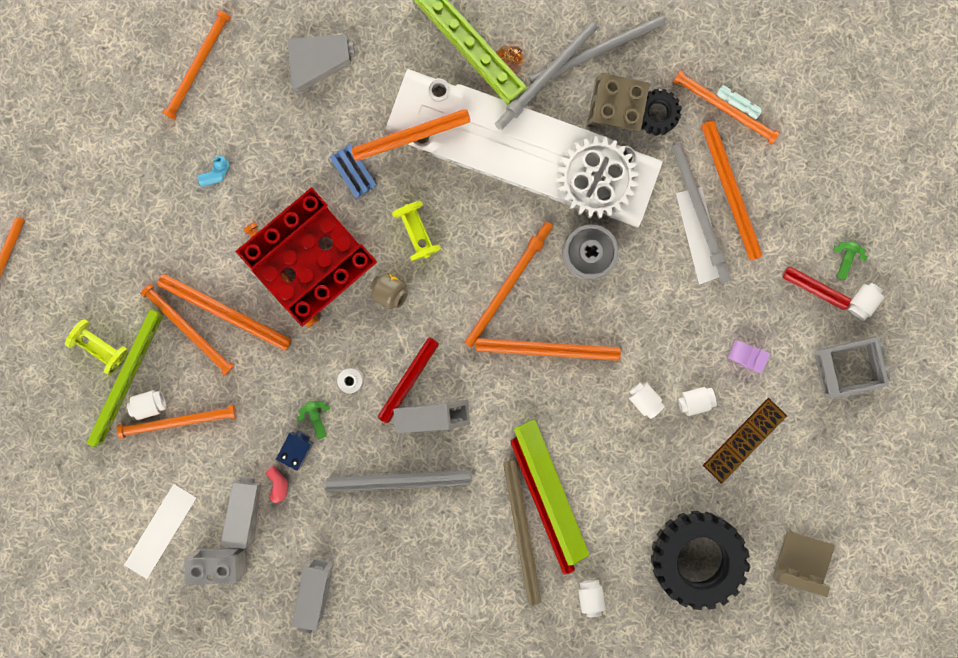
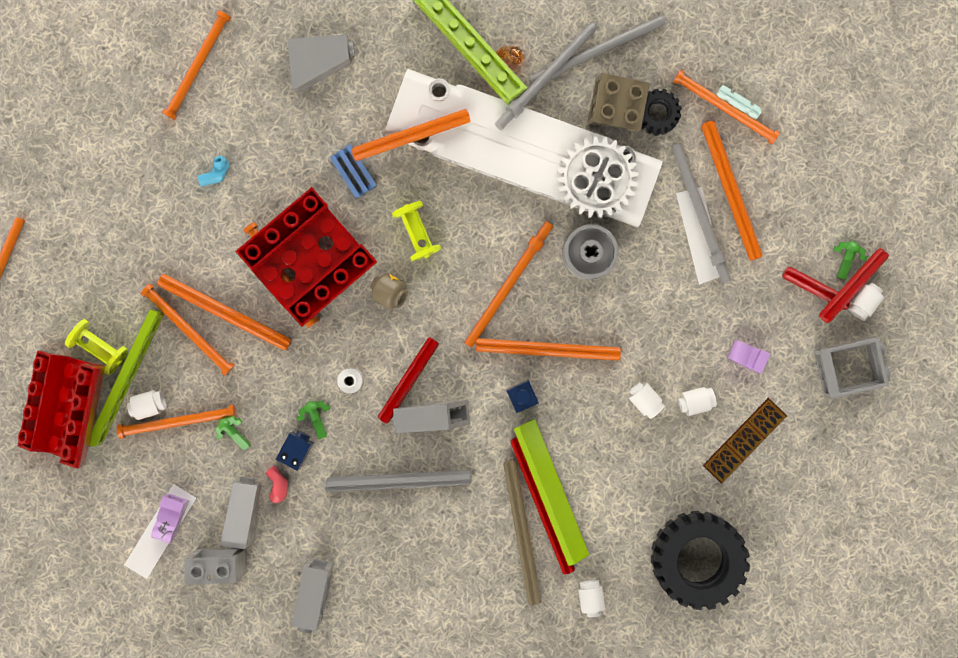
dark tan bracket [773,531,835,597] -> none
none -> red slope [17,350,105,469]
none -> lavender leg [151,493,189,544]
none -> bright green piece [215,416,251,451]
none -> dark blue brick [506,380,539,413]
none -> red axle [819,248,889,323]

